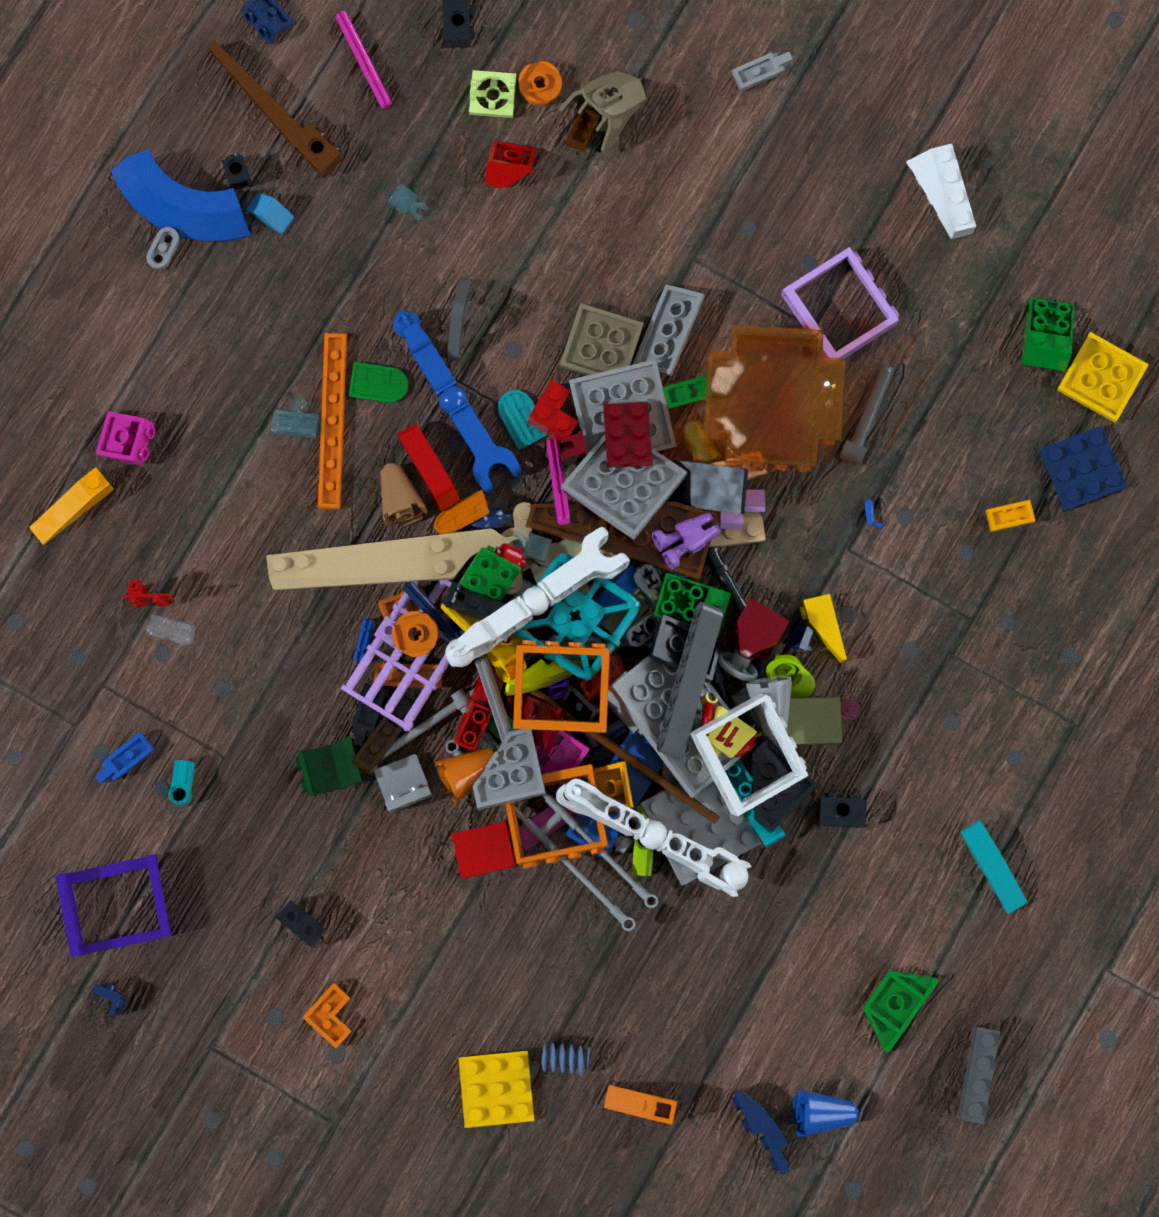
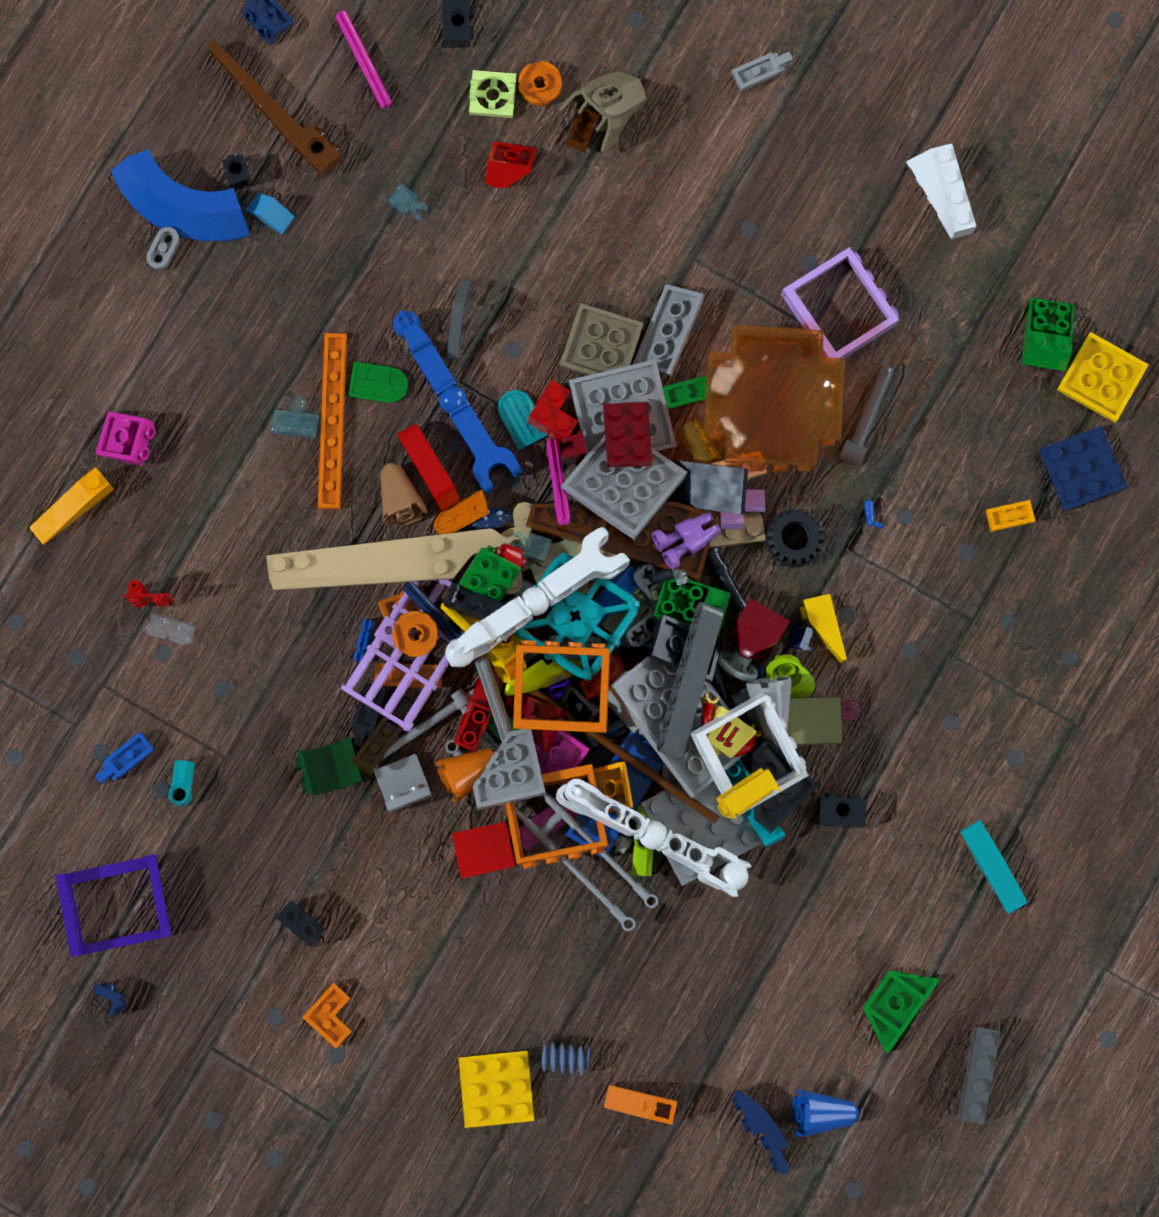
none -> arm [653,569,689,585]
none -> yellow window [716,768,781,819]
none -> black tyre [766,508,824,568]

